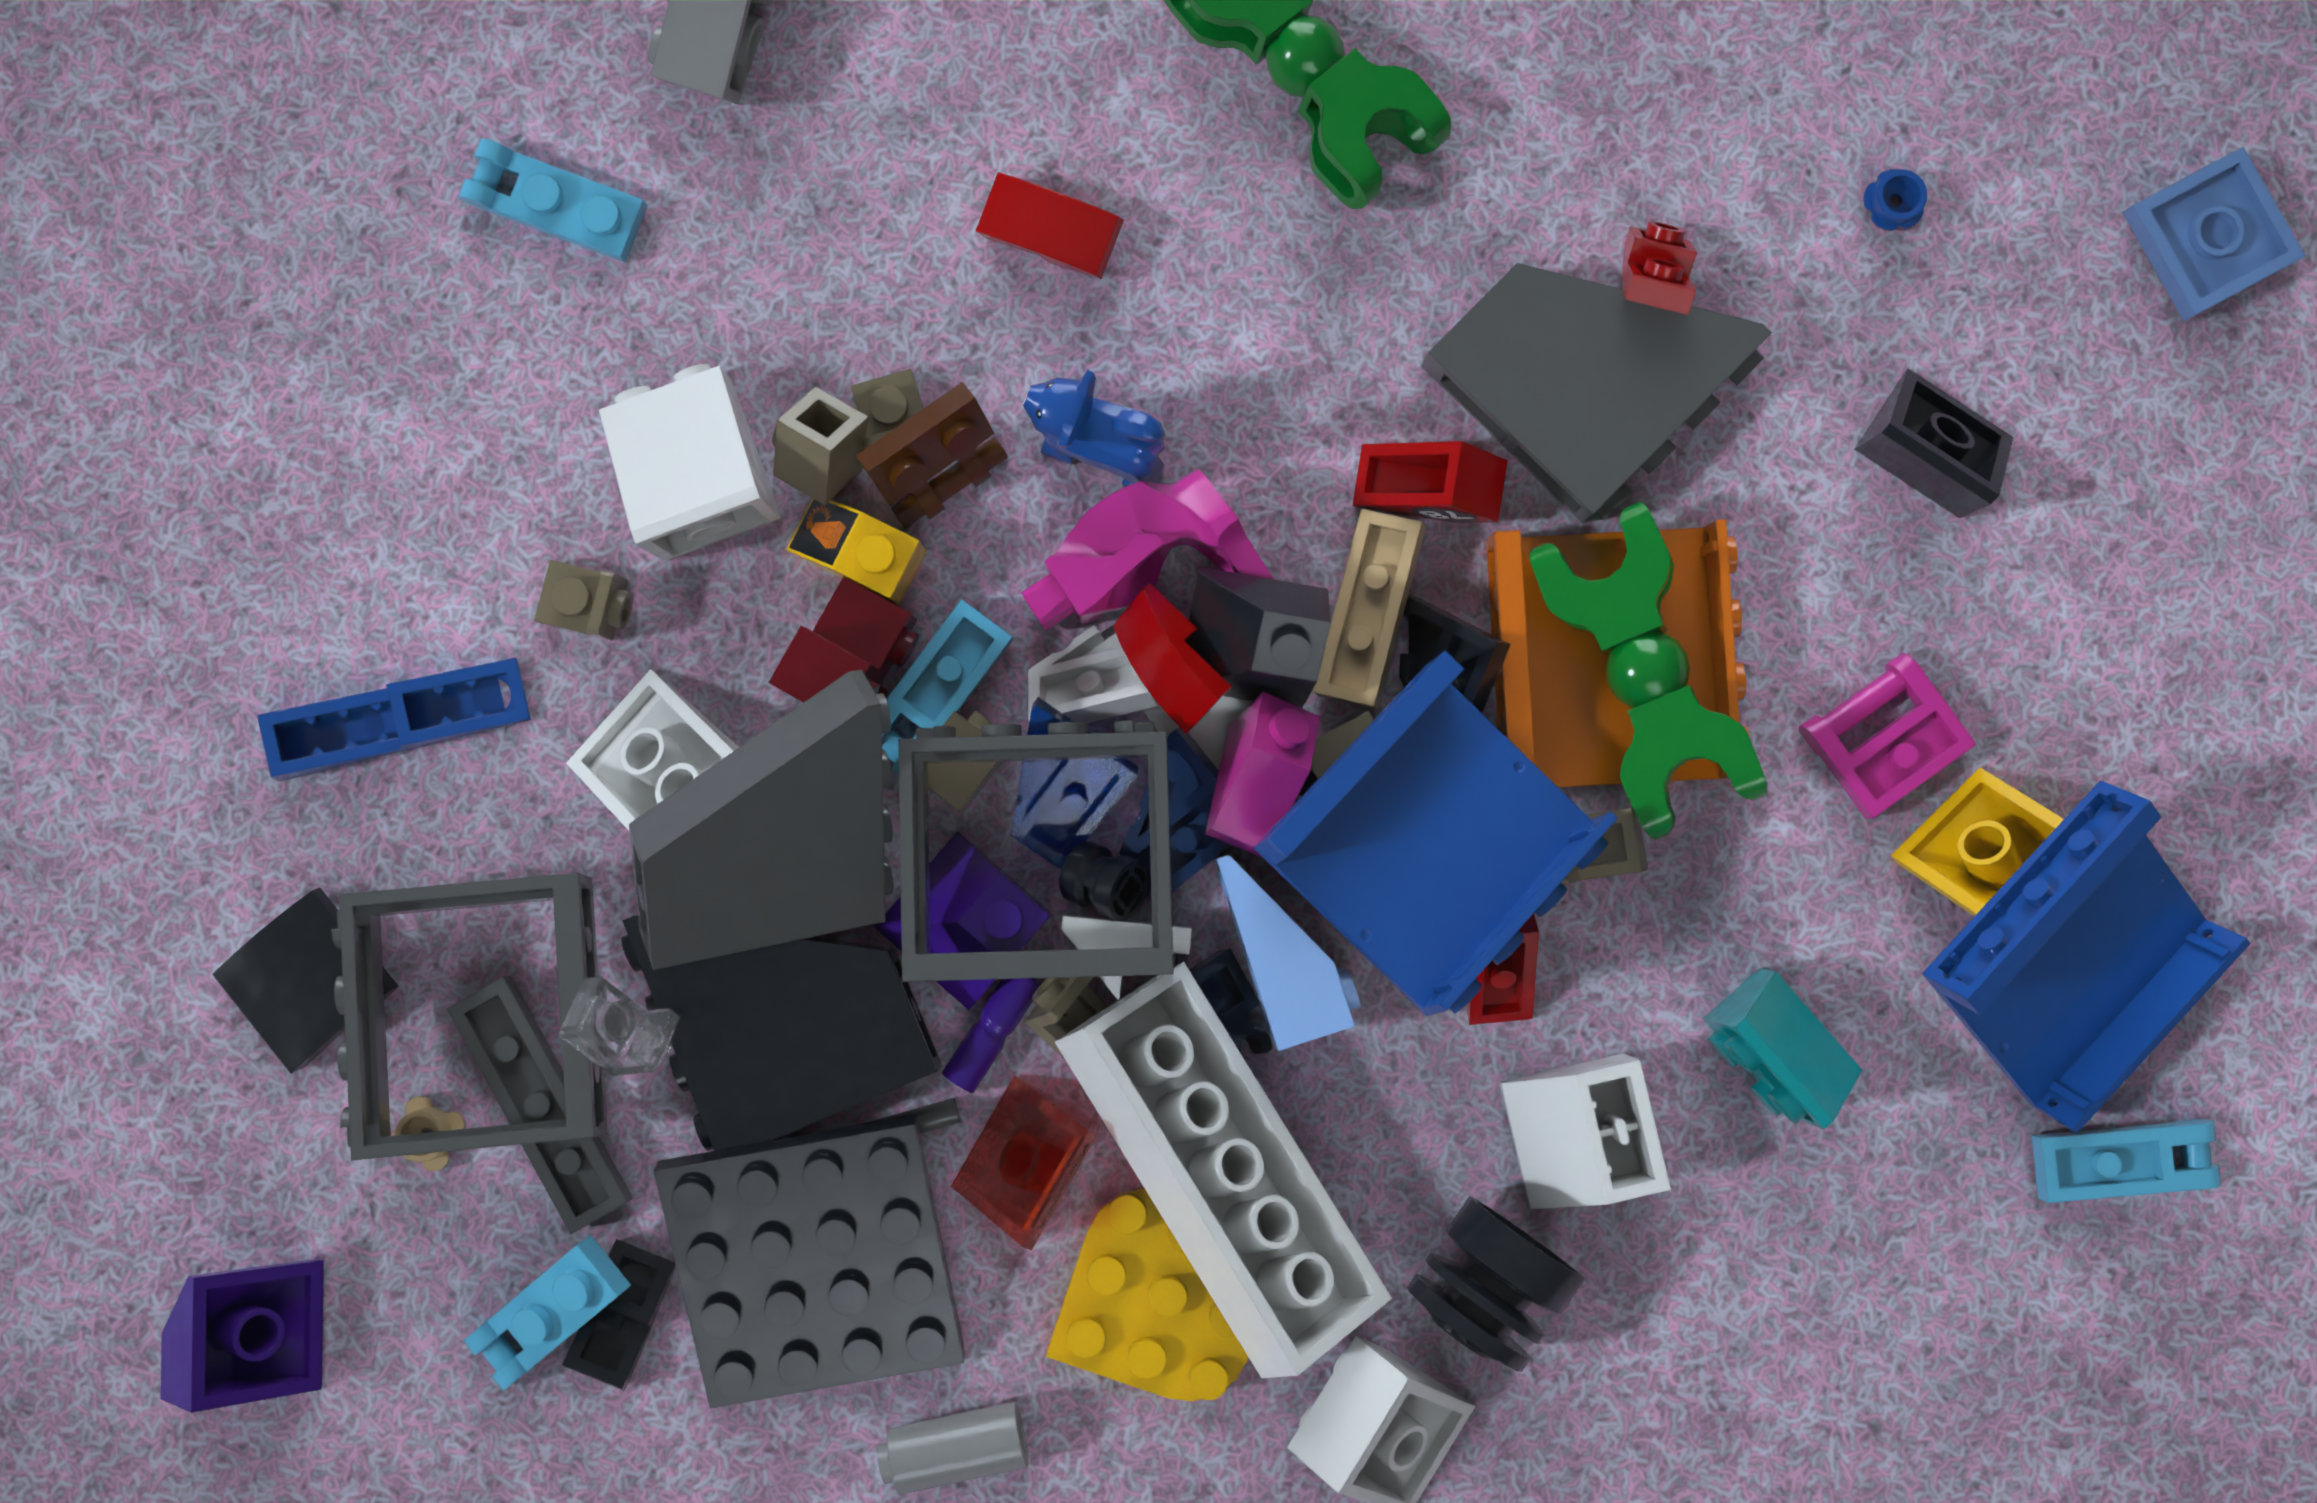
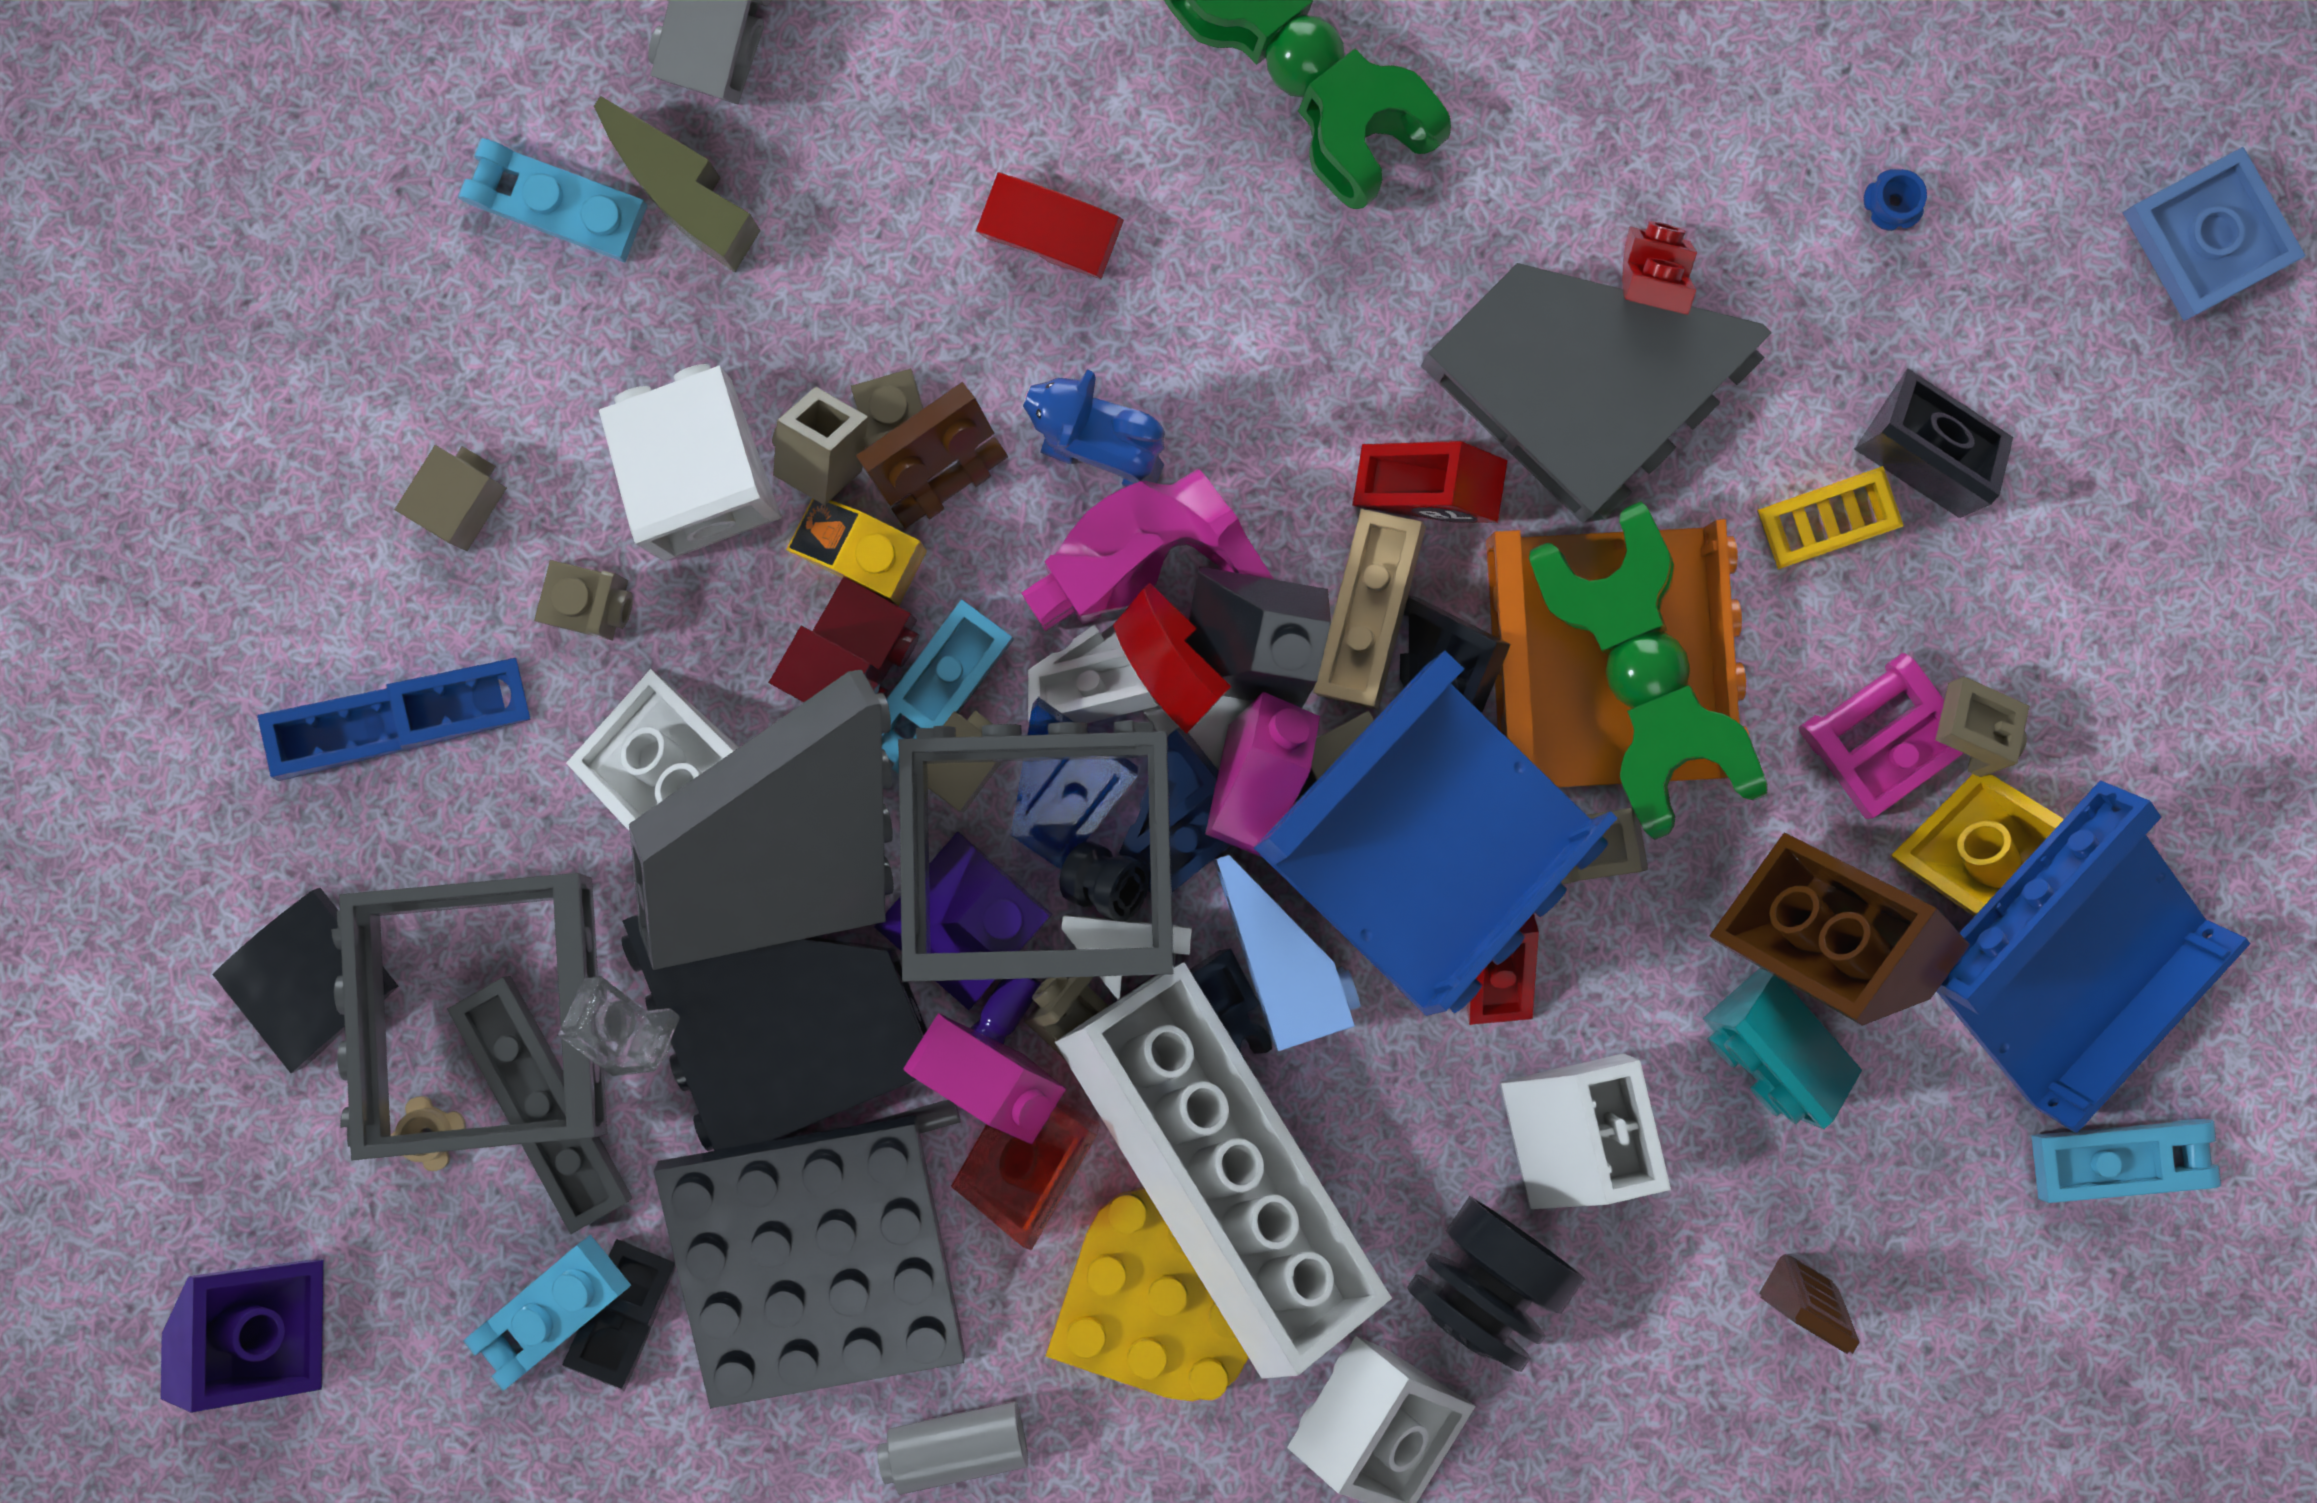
none -> dark tan brick [394,445,507,551]
none -> olive slope [594,96,761,272]
none -> dark pink slope [903,1013,1066,1144]
none -> reddish brown slope [1709,832,1970,1026]
none -> yellow slope [1757,466,1904,569]
none -> reddish brown slope [1759,1254,1860,1354]
none -> dark tan bracket [1936,676,2030,777]

